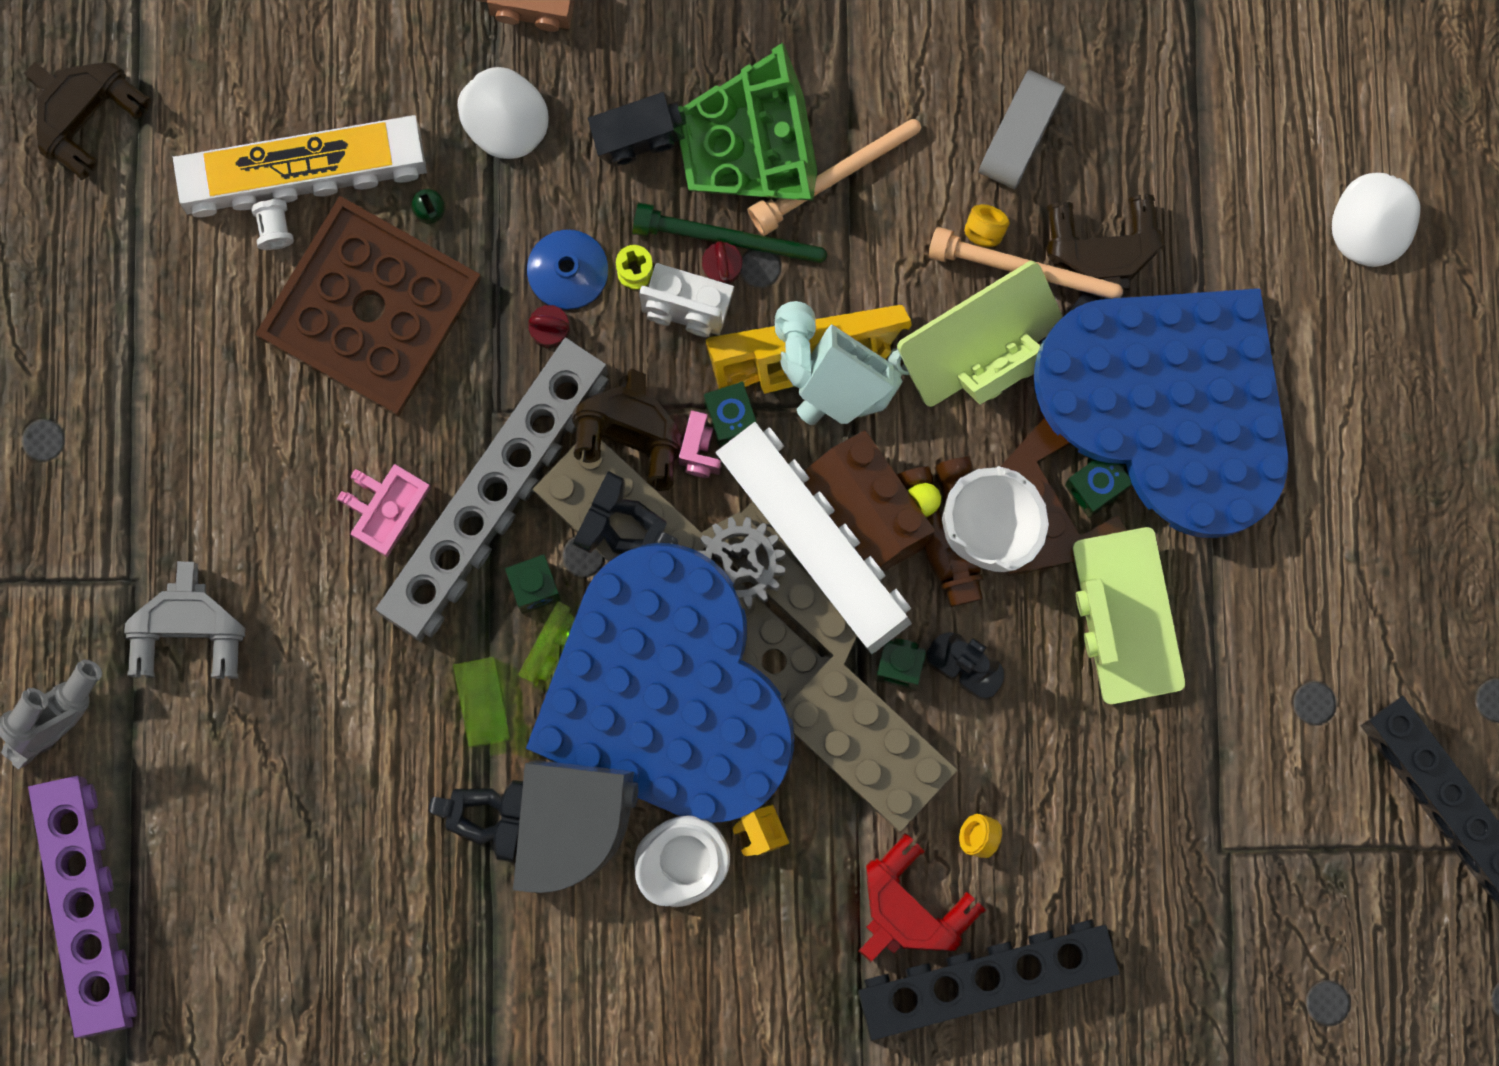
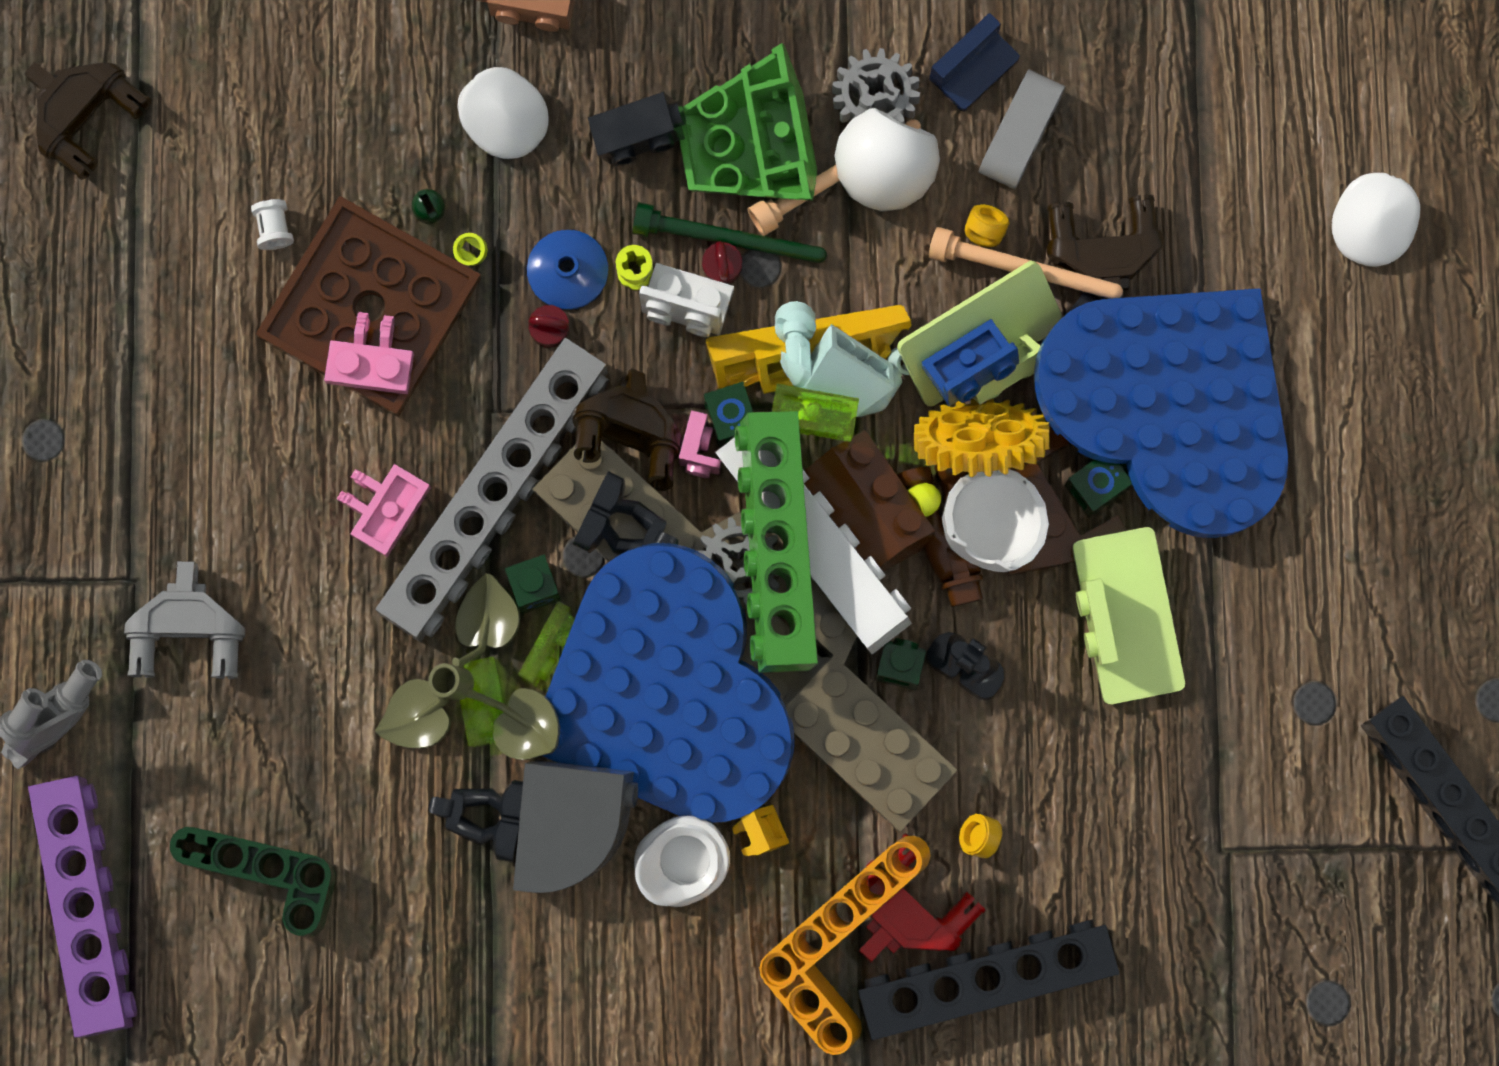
brick [173,115,427,217] -> none
none -> dark green beam [170,827,336,937]
none -> bright pink hinge [324,312,414,394]
none -> olive plant [375,573,560,760]
none -> neon yellow hinge [453,233,488,266]
none -> bright green brick [735,411,818,673]
none -> light orange beam [759,835,931,1055]
none -> clear neon green hinge [772,384,859,442]
none -> light grey gear [832,48,920,124]
none -> white cylinder [834,108,940,211]
none -> yellow gear [914,399,1050,477]
none -> blue bracket [921,319,1019,406]
none -> dark blue panel [929,13,1020,111]

